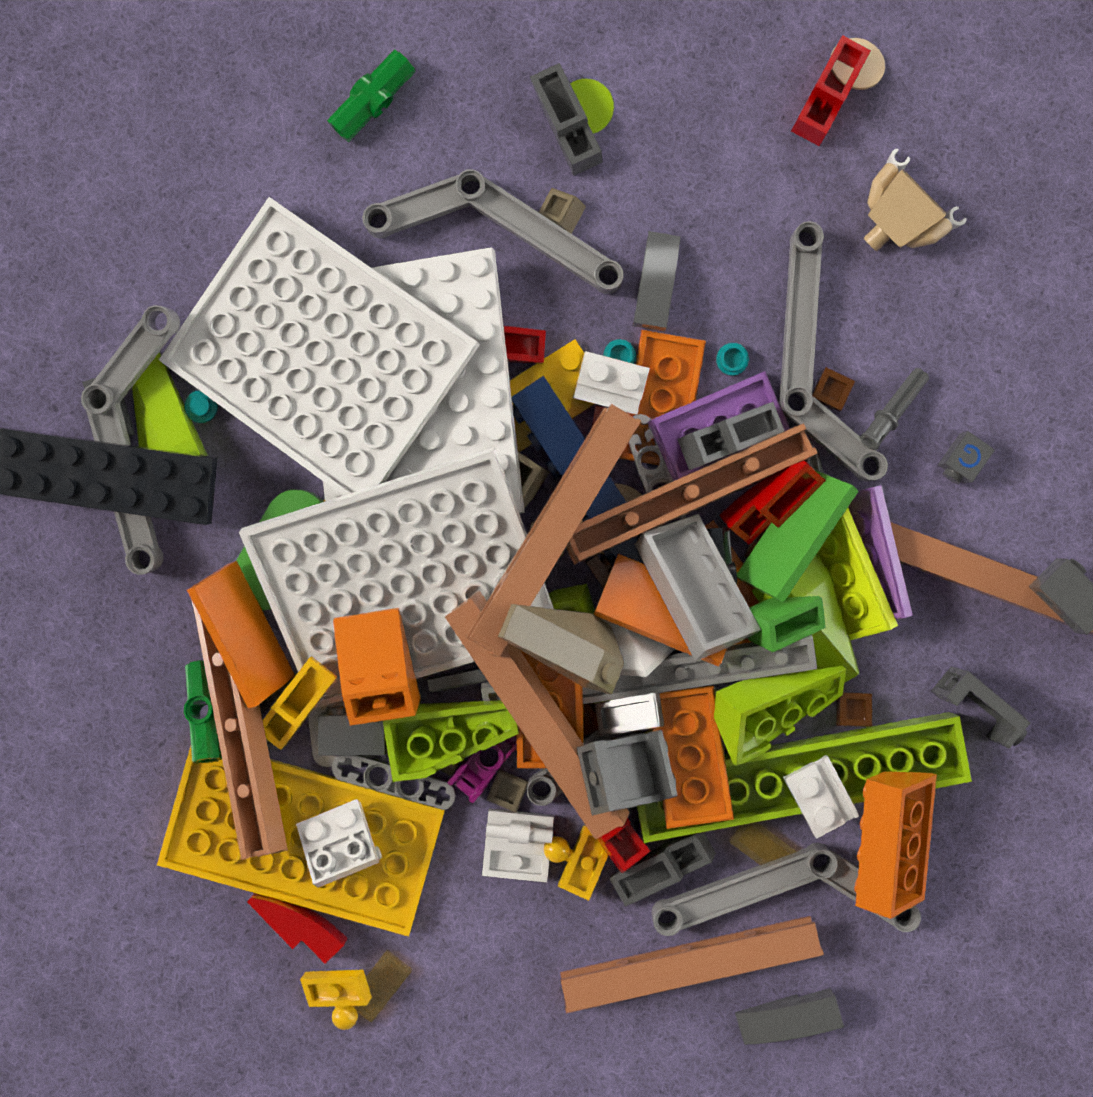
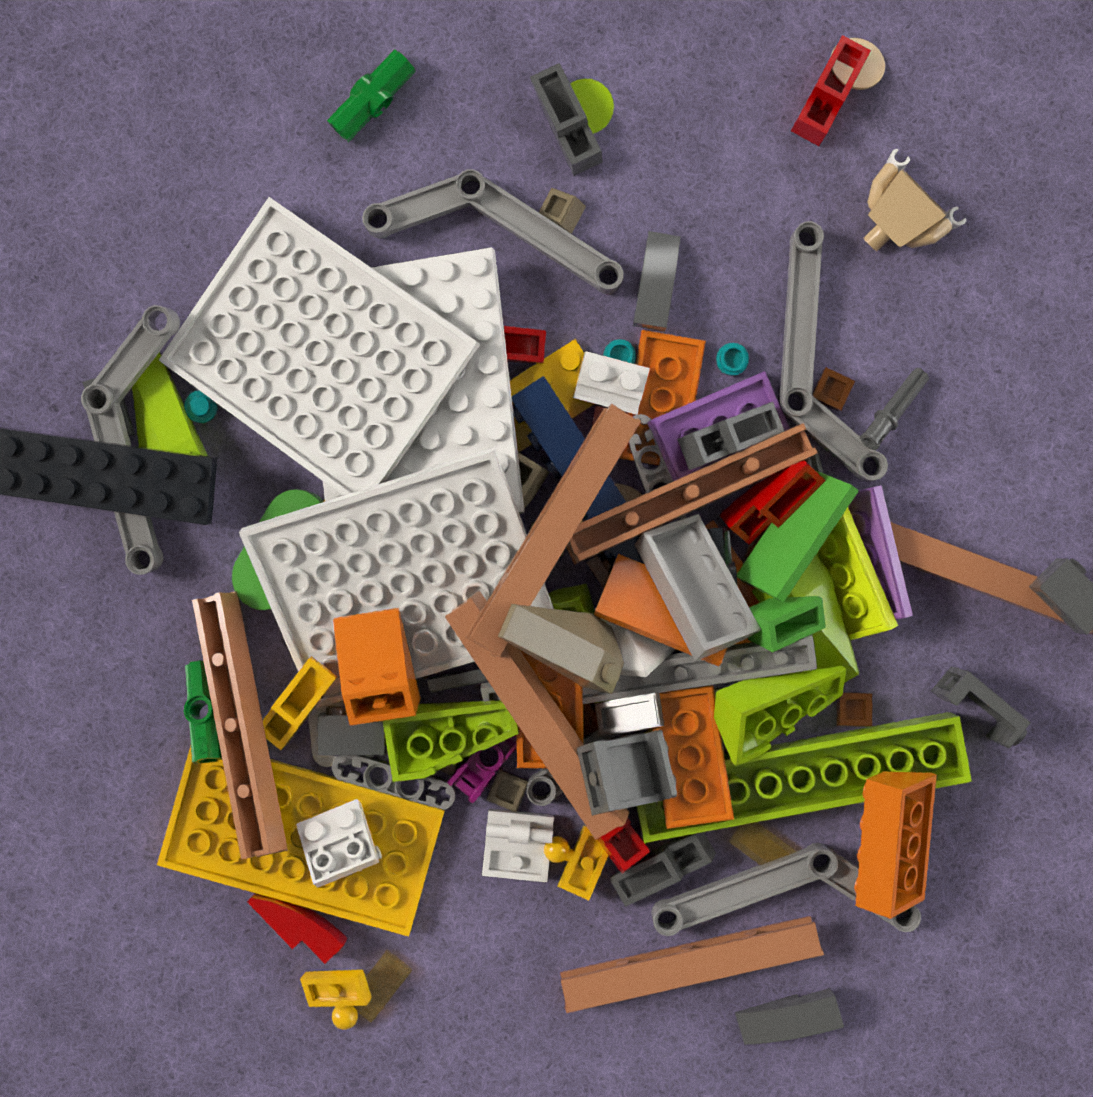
orange tile [187,561,295,709] -> none
white plate [783,755,859,839] -> none
dark grey brick [938,431,995,485] -> none

